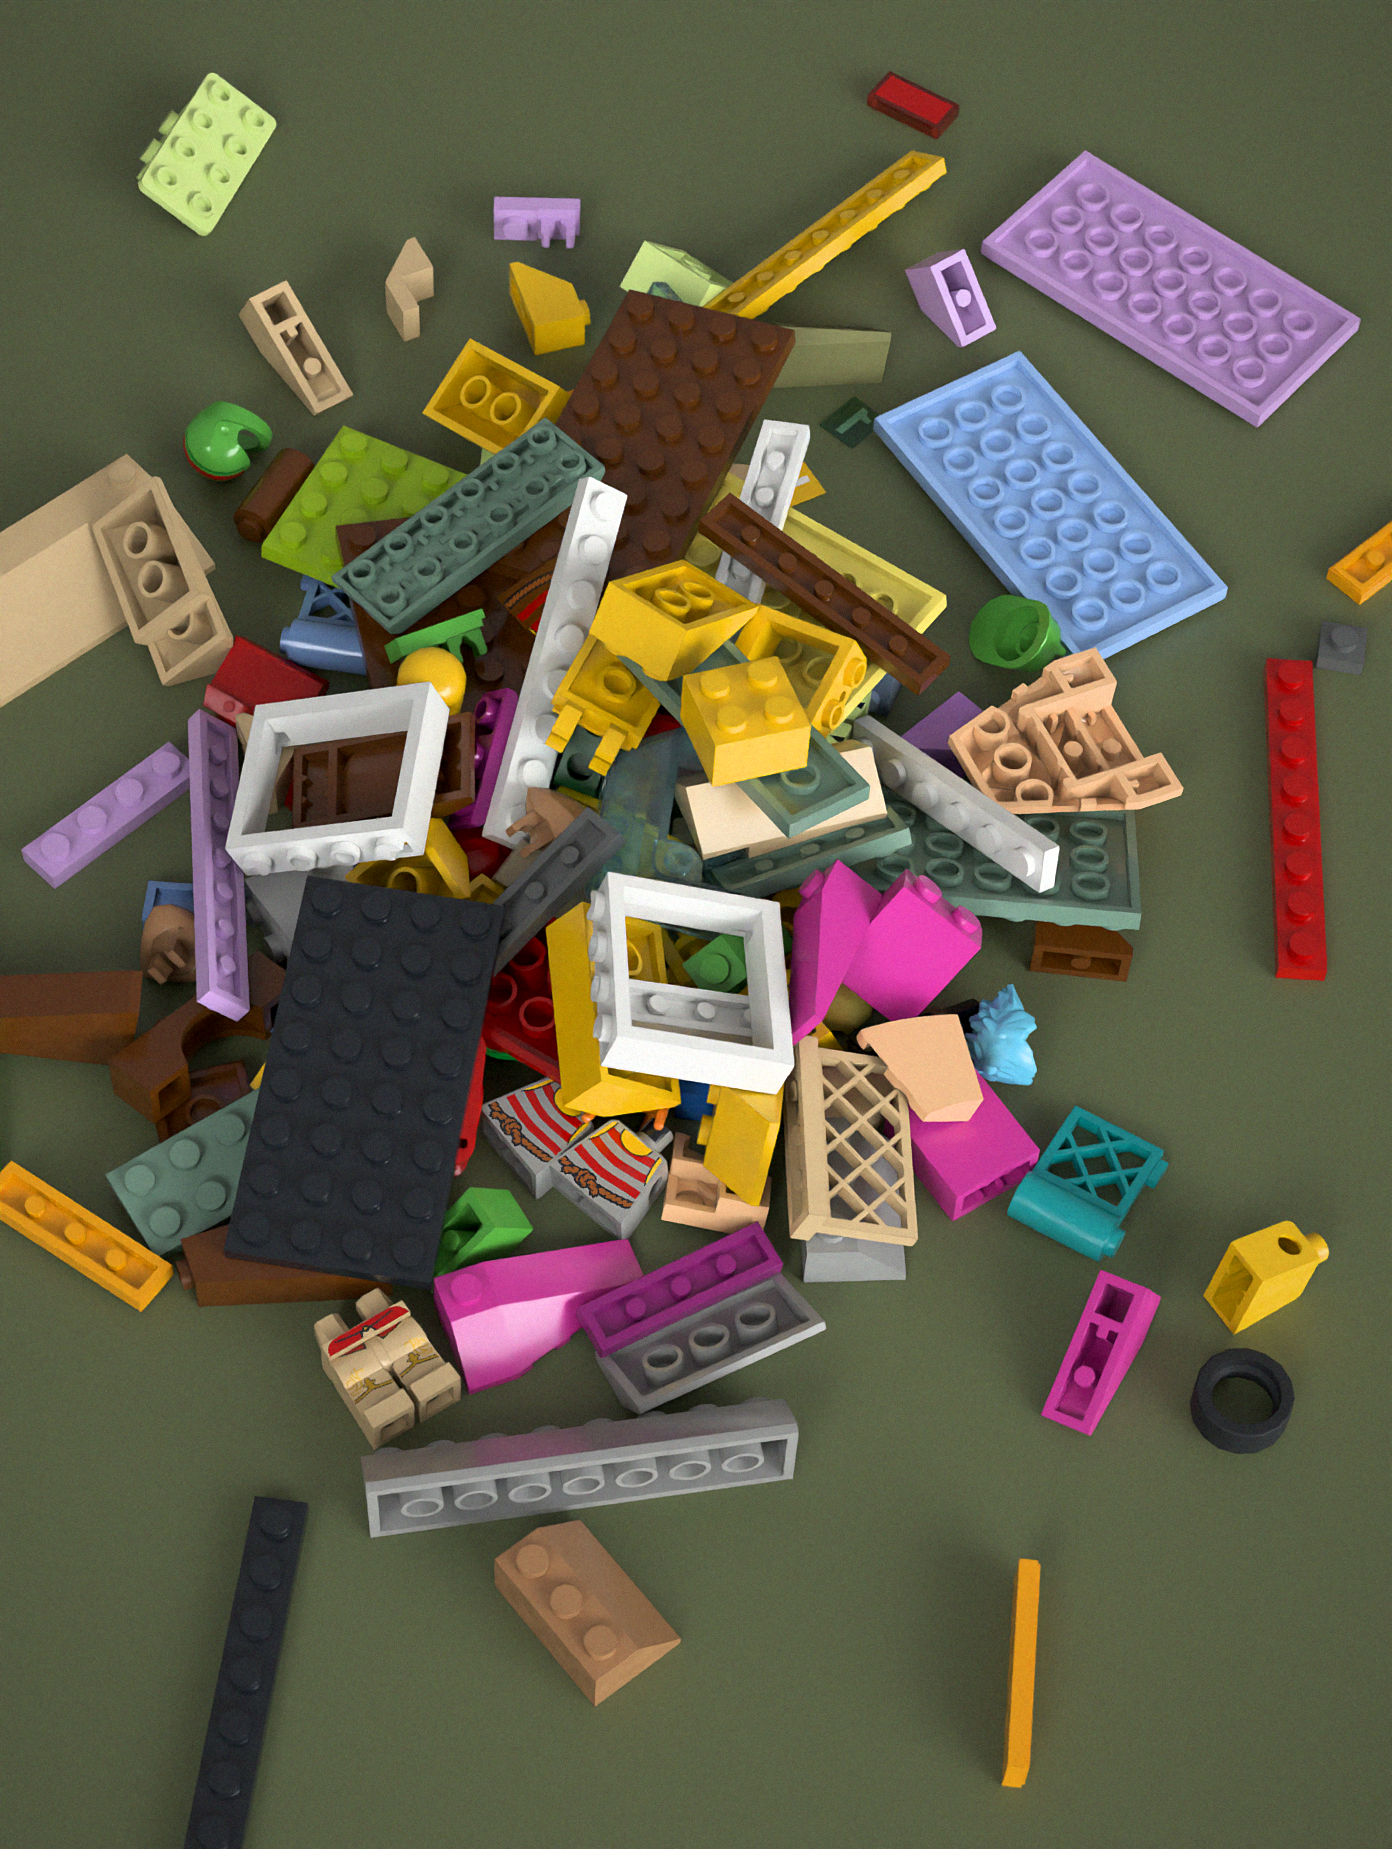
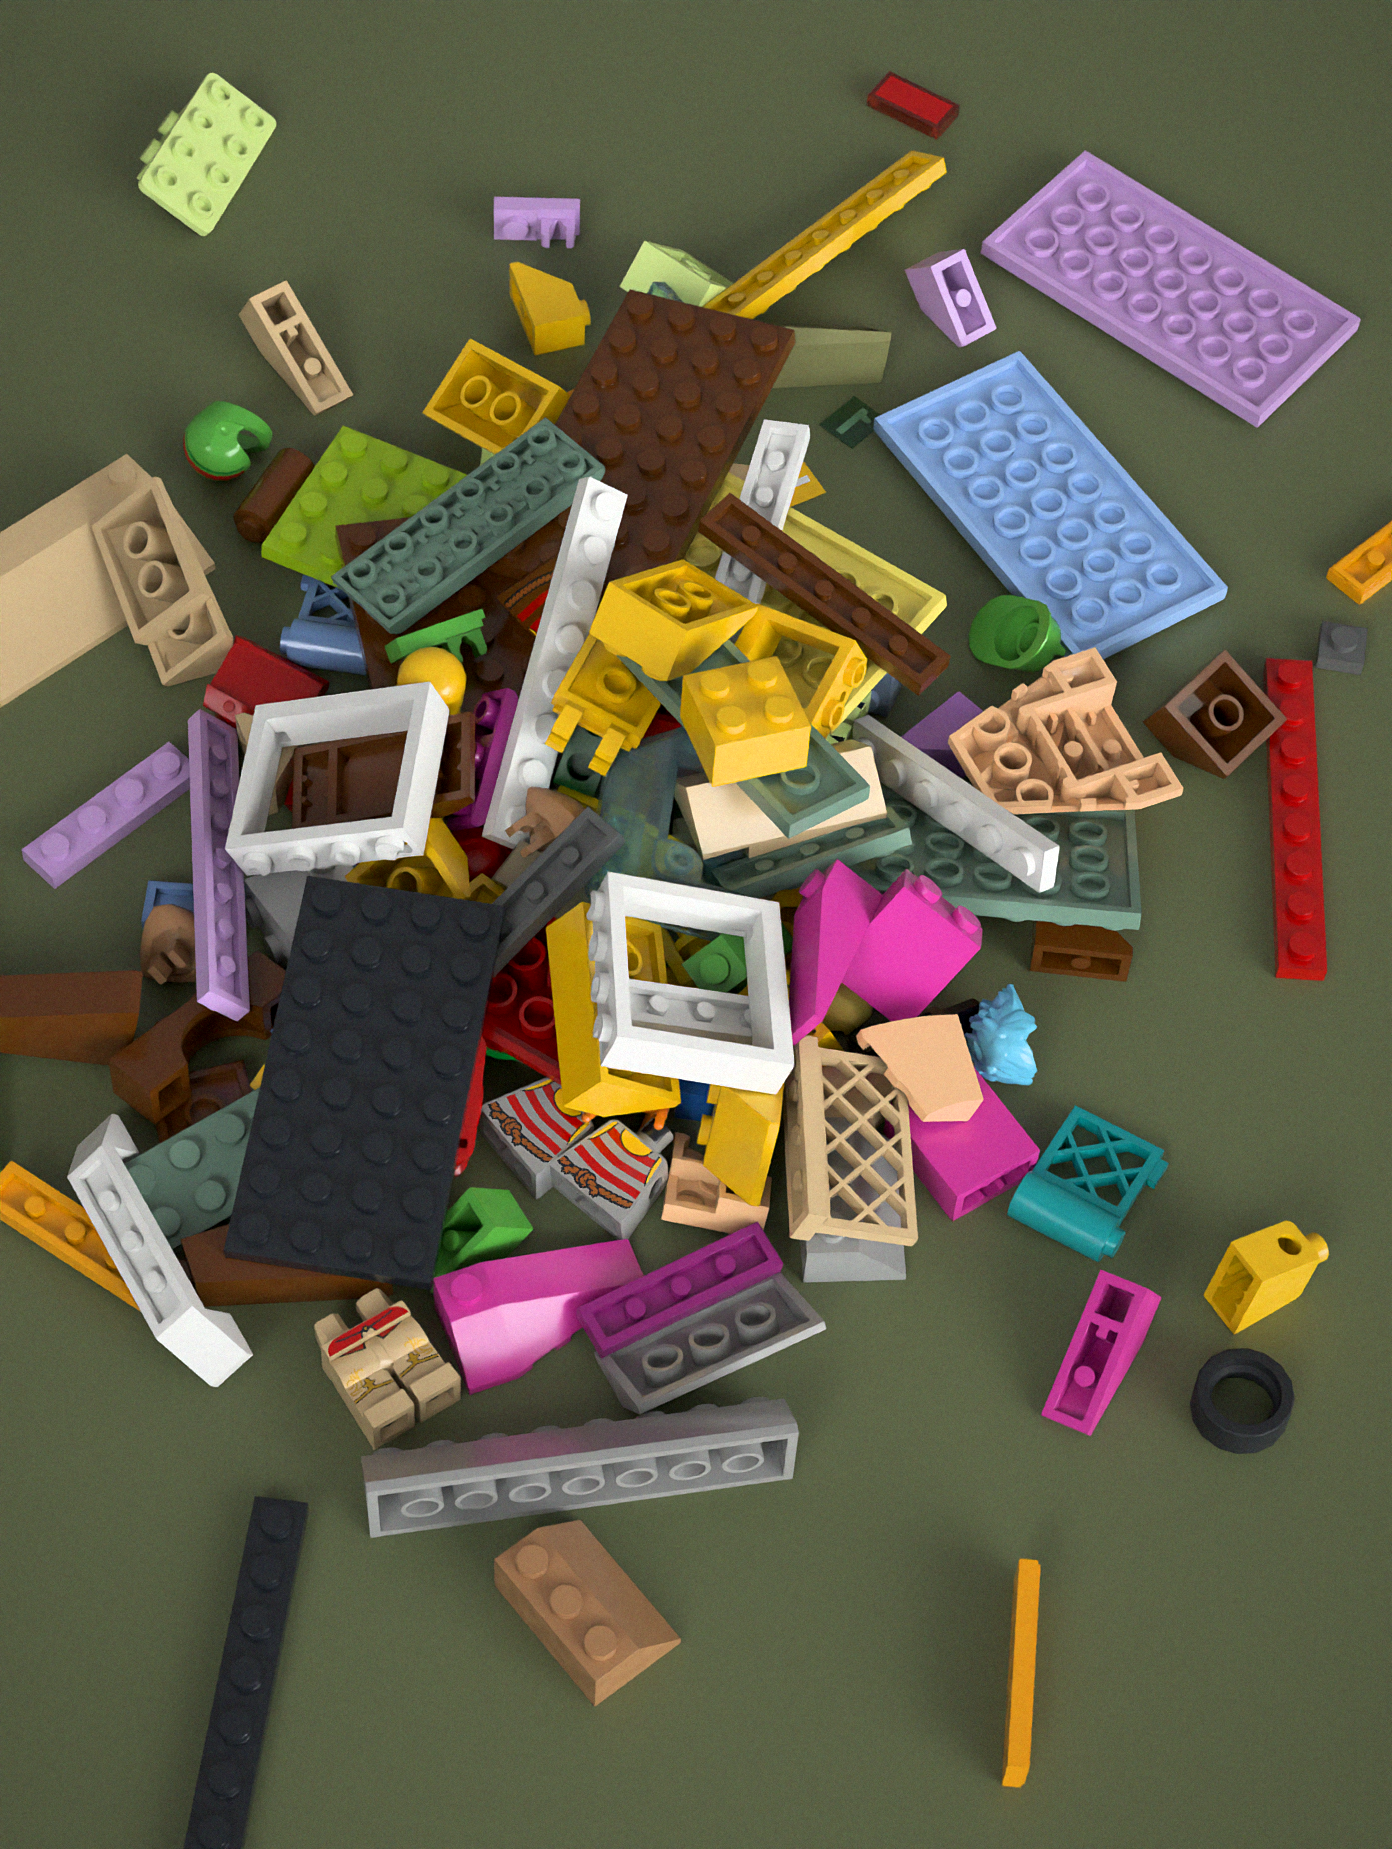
tan slope [385,237,434,342] -> none
none -> white slope [67,1114,253,1387]
none -> reddish brown slope [1143,650,1287,779]

